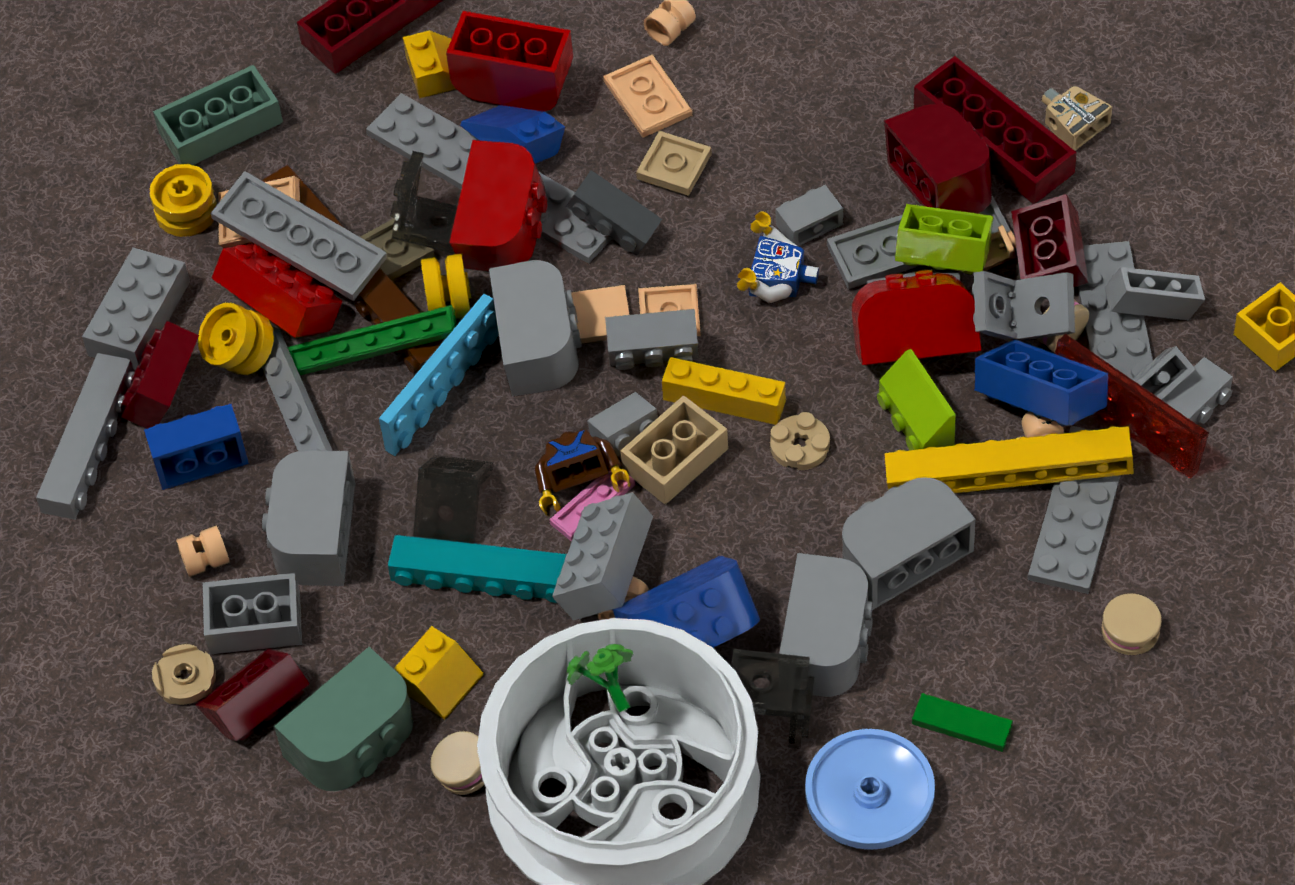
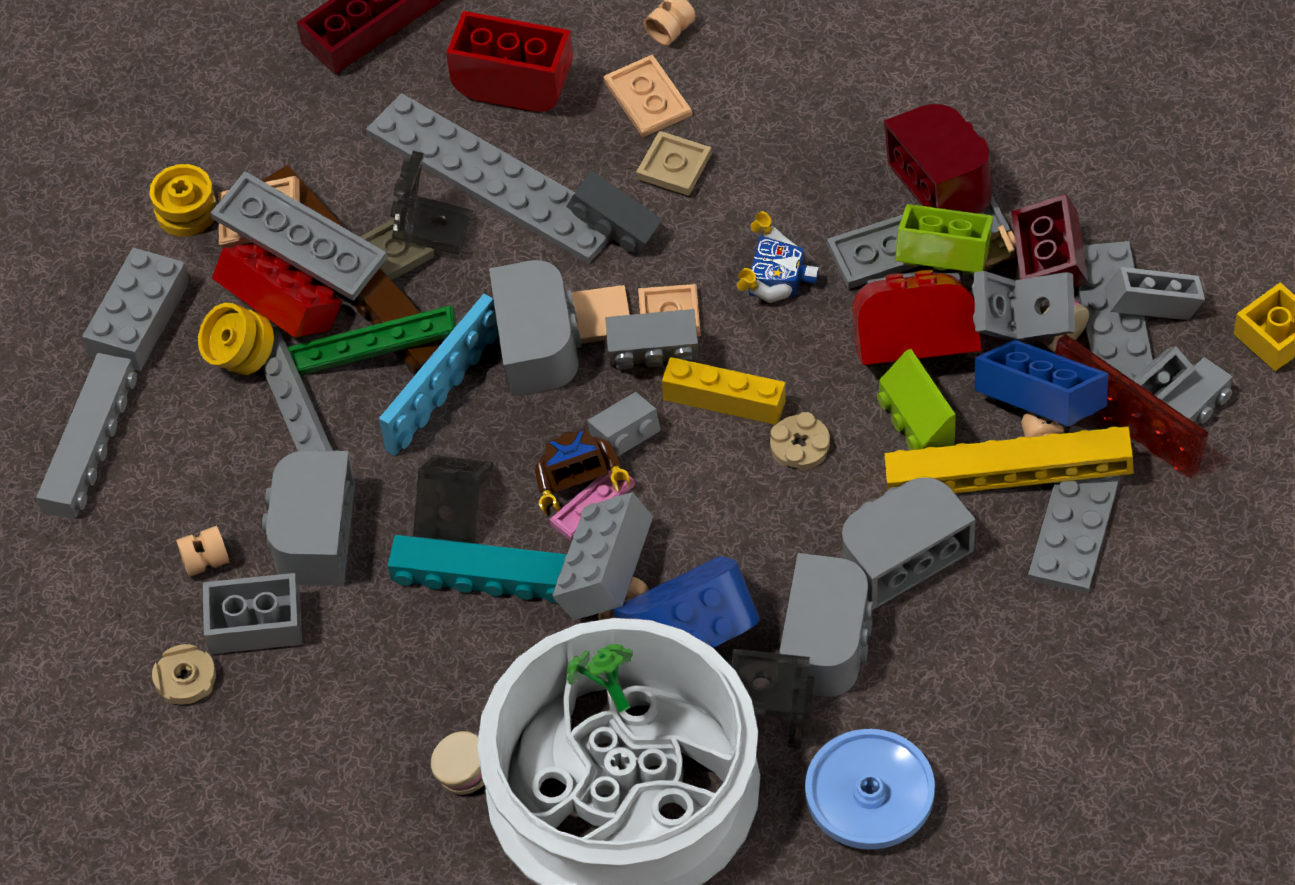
dark red brick [121,321,199,429] -> none
blue brick [144,404,249,490] -> none
sand green brick [153,65,283,165] -> none
dark red slope [196,649,310,741] -> none
sand green brick [274,647,413,791] -> none
yellow slope [394,626,484,719] -> none
yellow slope [403,30,455,98] -> none
yellow wheel [421,253,471,319] -> none
red brick [449,140,548,271] -> none
blue slope [460,105,565,164] -> none
tan brick [620,395,728,505] -> none
light grey brick [776,185,843,246] -> none
green tile [912,693,1013,752] -> none
dark red brick [914,56,1077,204] -> none
tan torso [1042,86,1112,151] -> none
tan head [1102,594,1162,655] -> none

